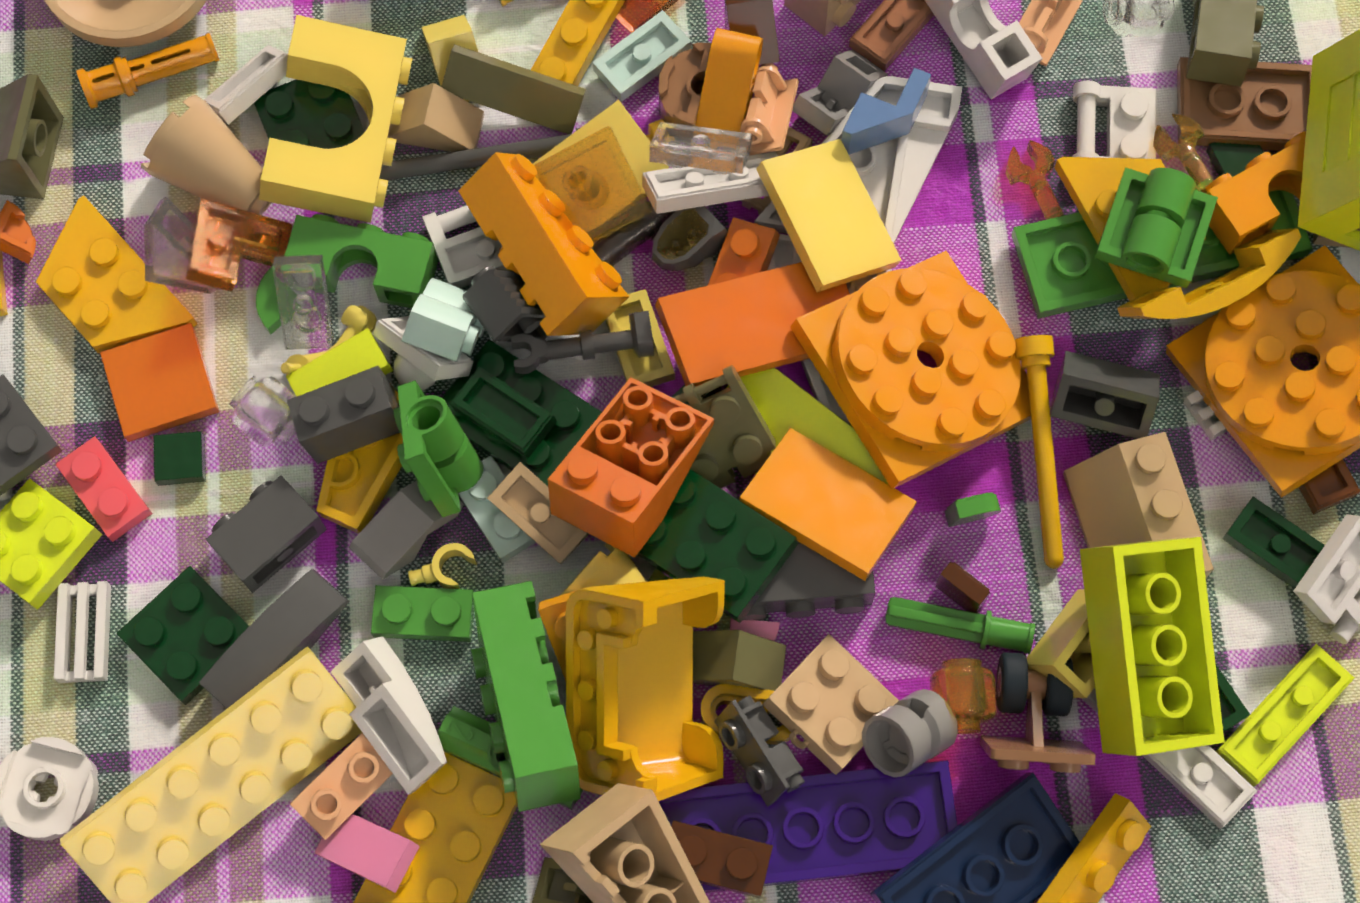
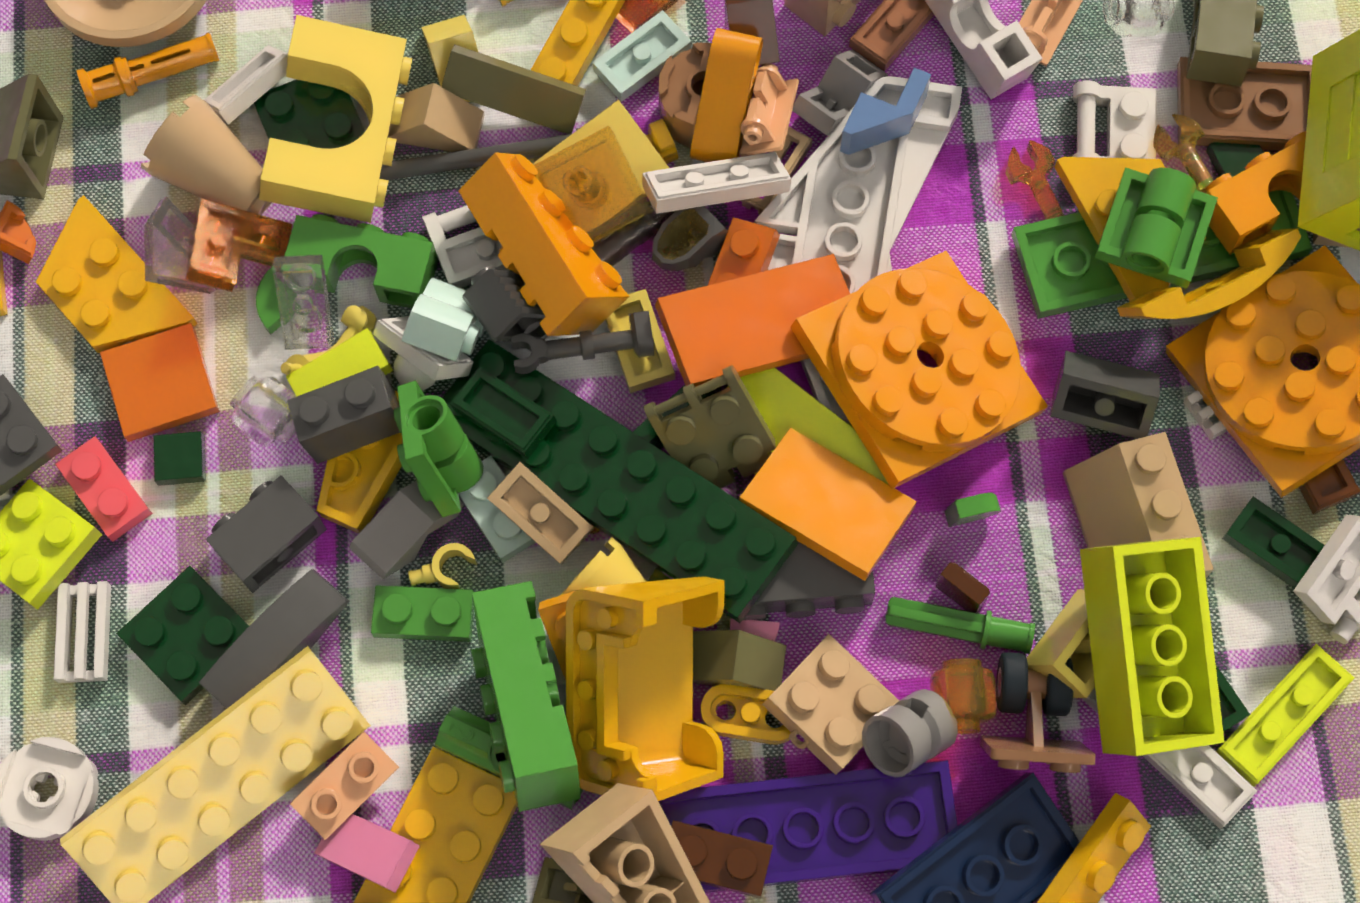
white slope [331,636,447,795] -> none
orange slope [548,377,714,558] -> none
clear plate [649,122,752,174] -> none
dark grey hinge [714,696,805,807] -> none
light yellow tile [756,139,901,292] -> none
yellow piece [1015,335,1064,569] -> none

